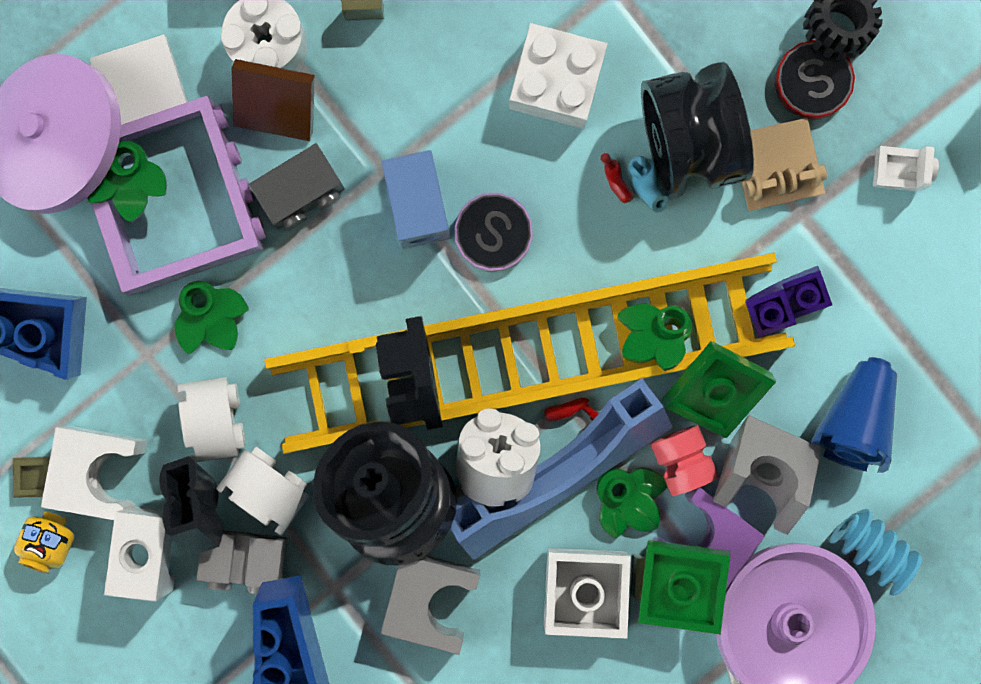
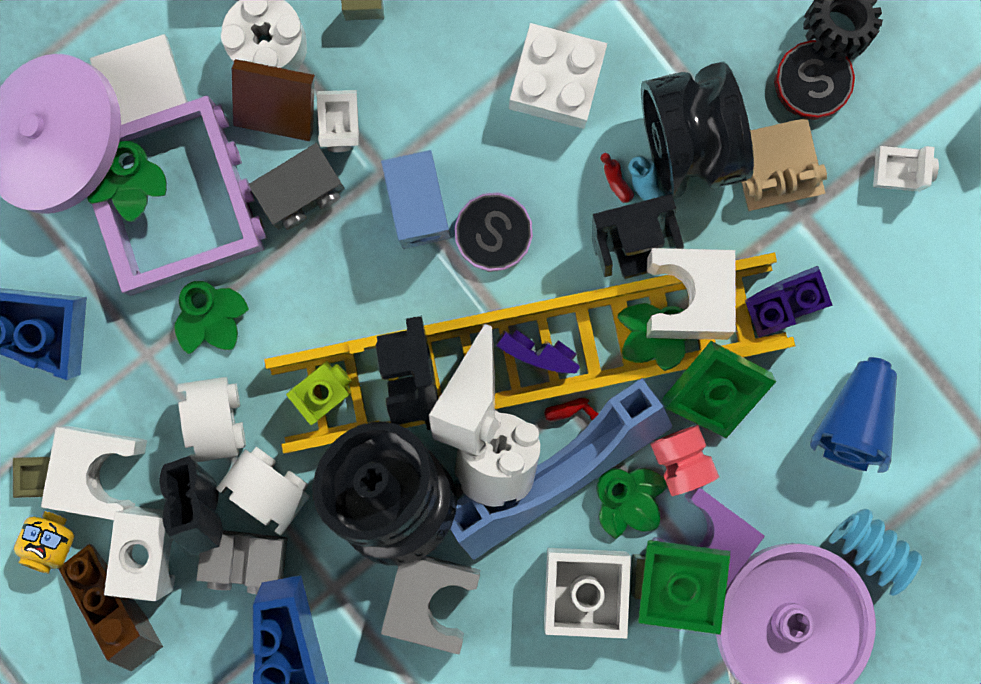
light grey piece [713,415,822,535] -> none
none -> reddish brown slope [59,543,163,671]
none -> lime brick [286,361,352,426]
none -> white bracket [317,90,359,152]
none -> white slope [429,324,498,455]
none -> dark purple slope [495,330,580,374]
none -> black panel [592,194,684,279]
none -> white piece [647,248,735,340]

